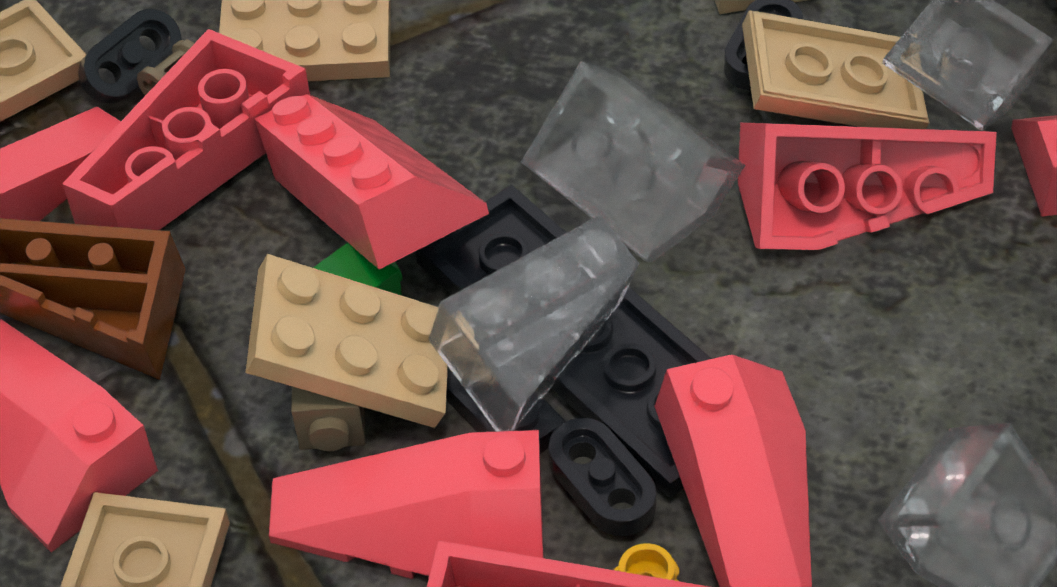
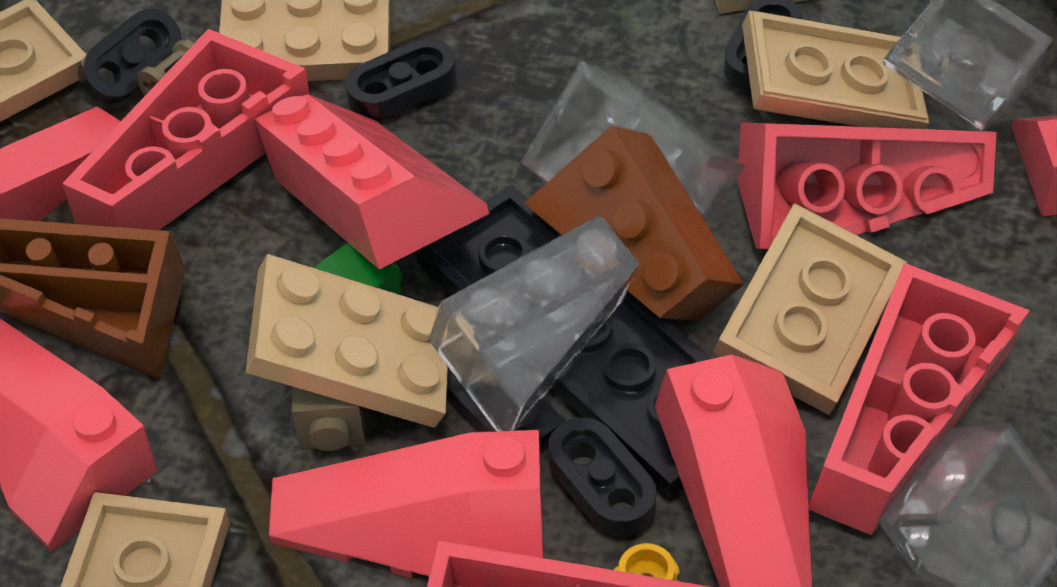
none -> black plate [345,39,456,119]
none -> dark orange wedge [524,125,744,322]
none -> tan plate [712,203,907,415]
none -> coral wedge [809,263,1030,535]

